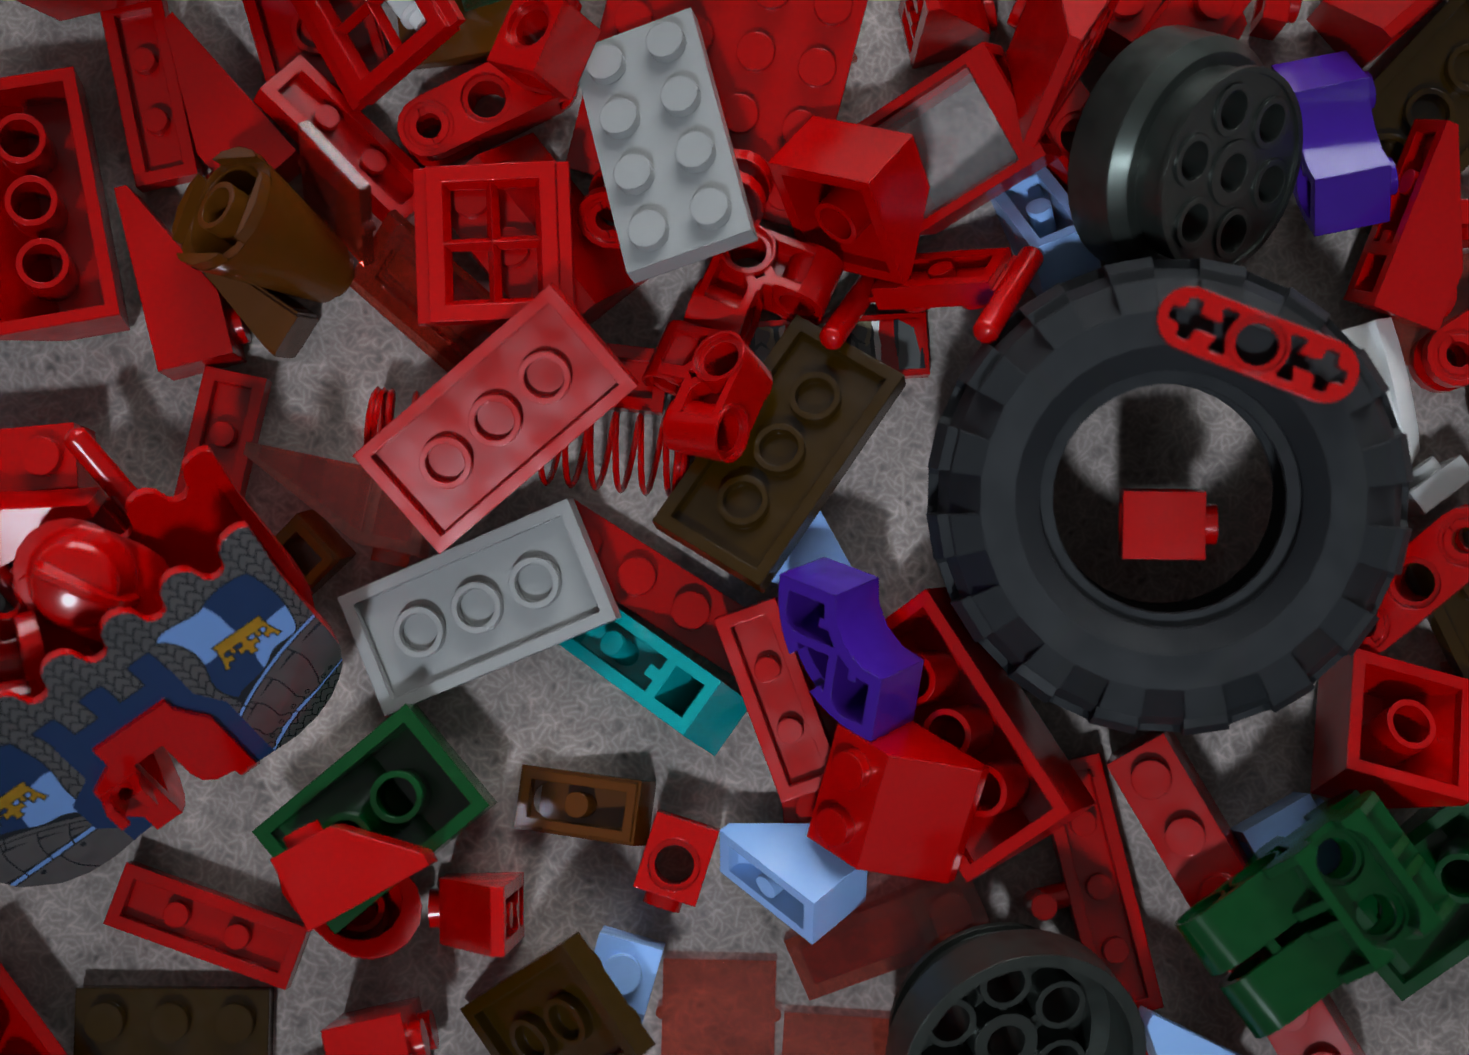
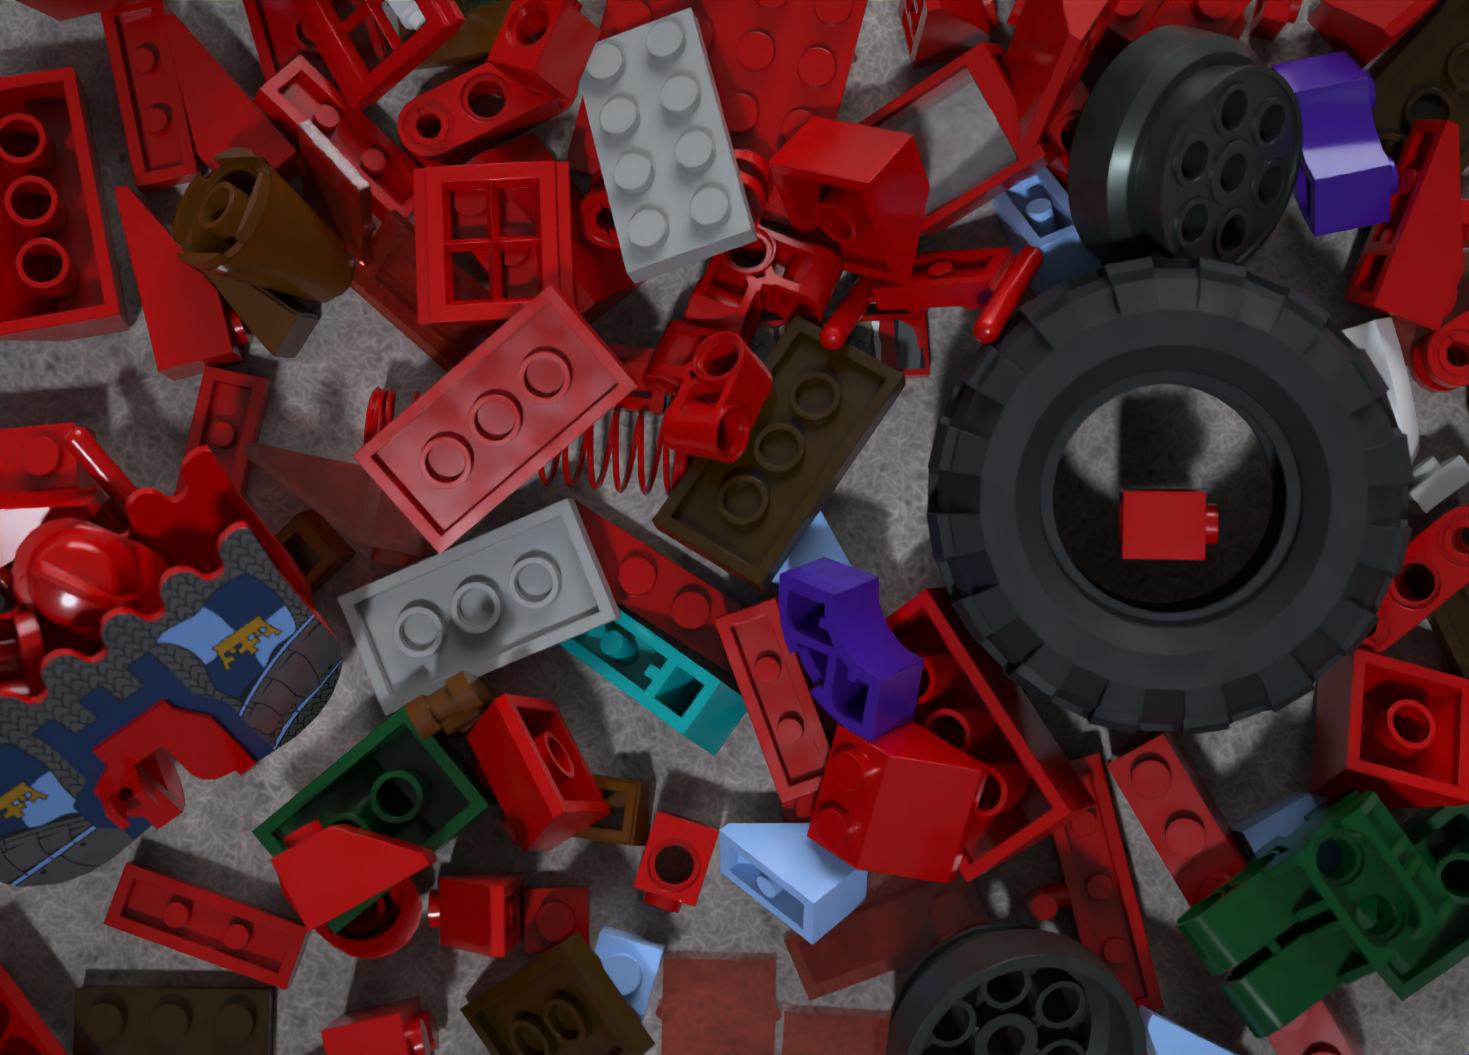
red beam [1155,286,1359,403] -> none
none -> reddish brown plate [404,670,497,740]
none -> red slope [466,693,612,852]
none -> red plate [523,885,591,954]

